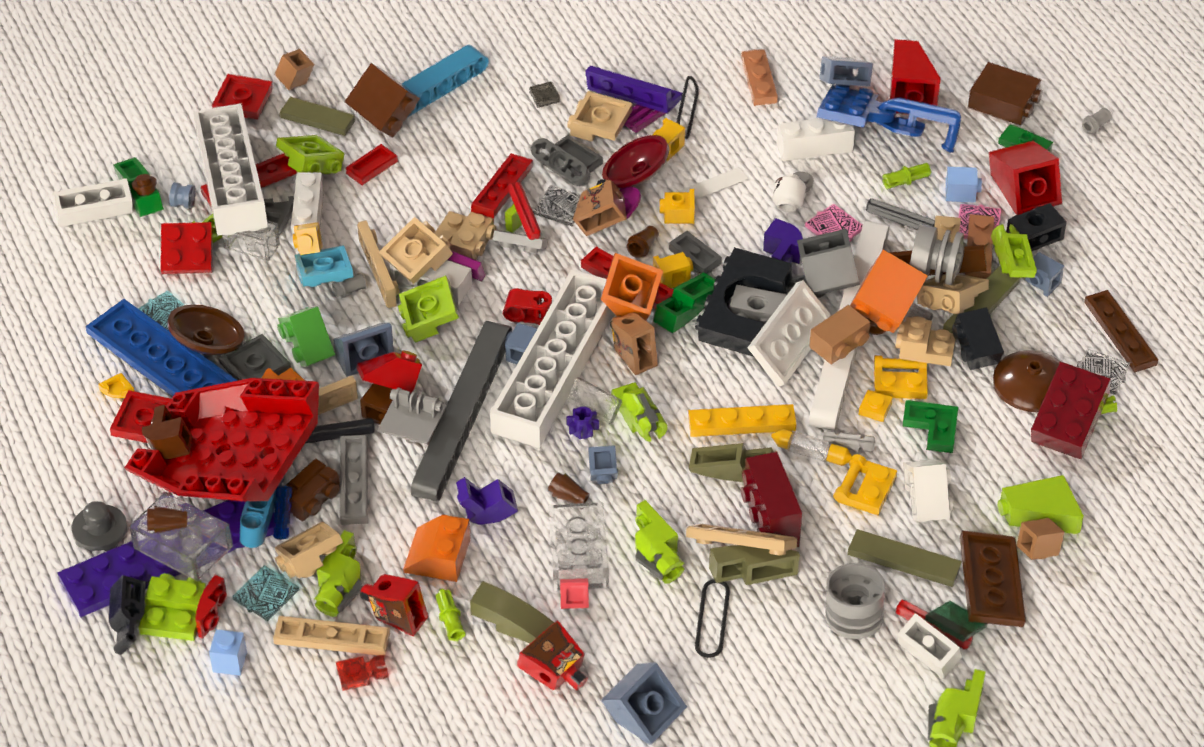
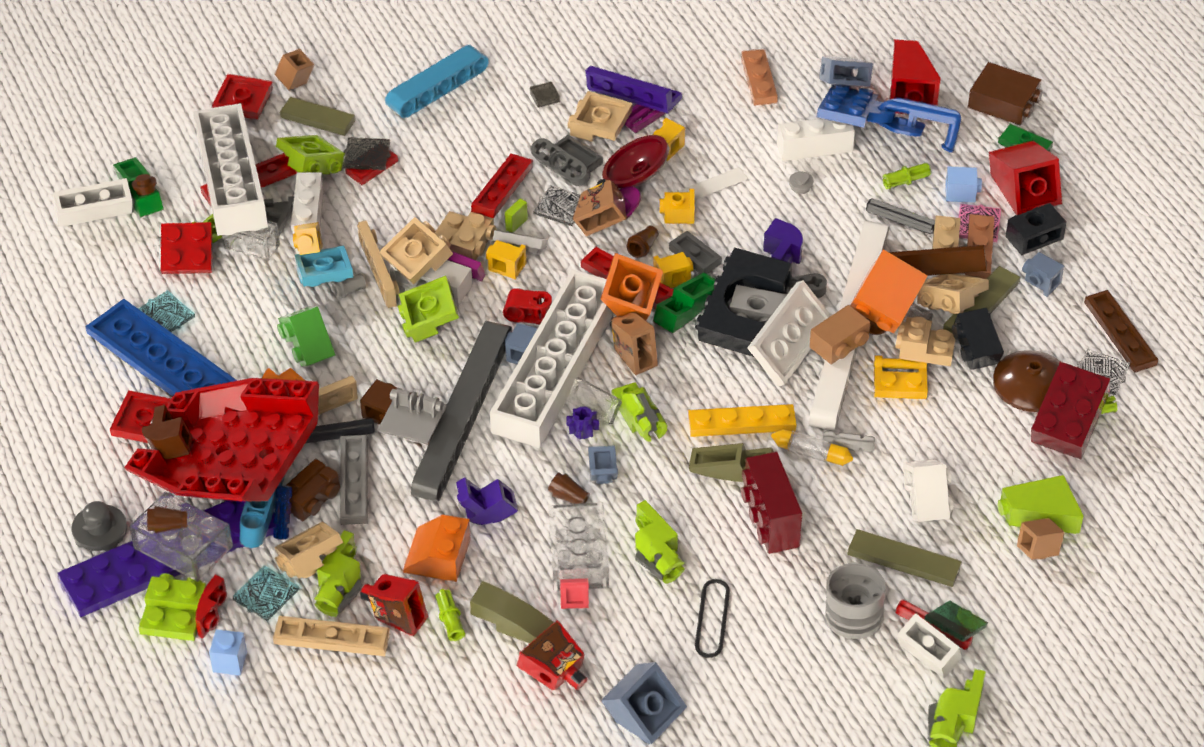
yellow tile [98,373,135,398] -> none
black piece [108,575,146,655] -> none
reddish brown dish [167,305,245,355] -> none
sand blue wheel [169,182,196,209] -> none
dark grey tile [219,334,291,381] -> none
sand blue slope [333,322,394,377] -> none
clear red plate [336,655,388,691] -> none
reddish brown brick [344,63,420,138] -> none
red slope [357,350,422,394] -> none
red axle [509,182,541,240] -> none
black piece [676,76,699,140] -> none
tan plate [686,523,797,555] -> none
olive slope [709,545,800,585] -> none
white head [772,174,806,212] -> none
slope [797,228,860,296] -> none
bright pink piece [805,204,863,241] -> none
yellow plate [833,454,897,516] -> none
yellow plate [858,390,893,422] -> none
green plate [902,400,958,453] -> none
light grey wheel [910,224,965,285] -> none
reddish brown tile [960,531,1026,627] -> none
lime plate [991,224,1037,278] -> none
light grey pin [1082,107,1112,133] -> none
none -> clear smoke piece [343,137,391,170]
none -> yellow brick [486,240,526,279]

